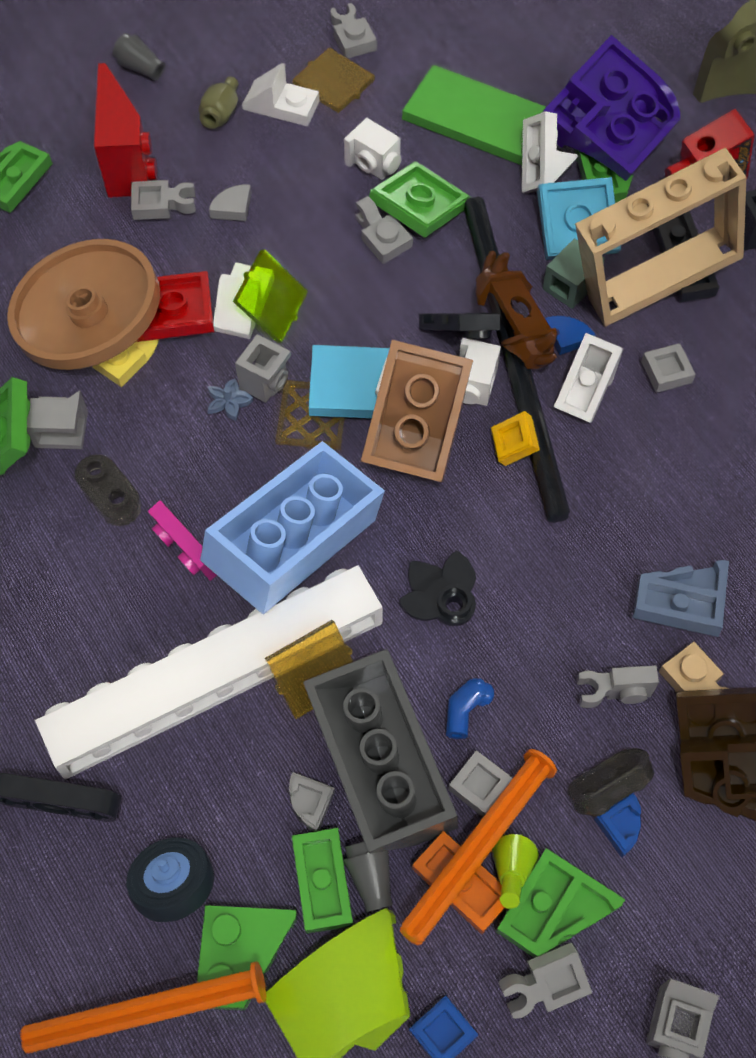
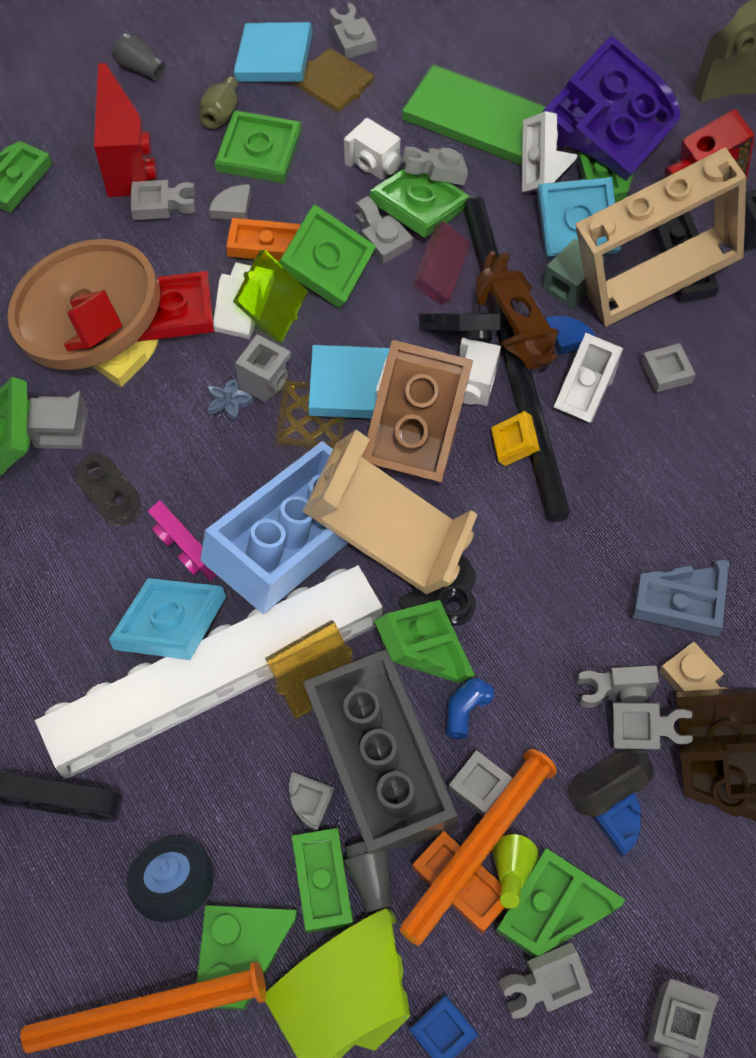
white slope [242,63,319,126] -> none
none -> red panel [64,290,122,351]
none -> medium azure tile [109,578,226,660]
none -> bright green tile [215,110,302,184]
none -> orange plate [226,218,301,261]
none -> medium azure tile [234,22,313,82]
none -> bright green plate [276,204,376,308]
none -> tan panel [302,430,478,594]
none -> bright green wing [374,600,475,683]
none -> light grey plate [401,147,468,185]
none -> clear pink tile [413,221,471,305]
none -> light grey plate [613,702,693,749]

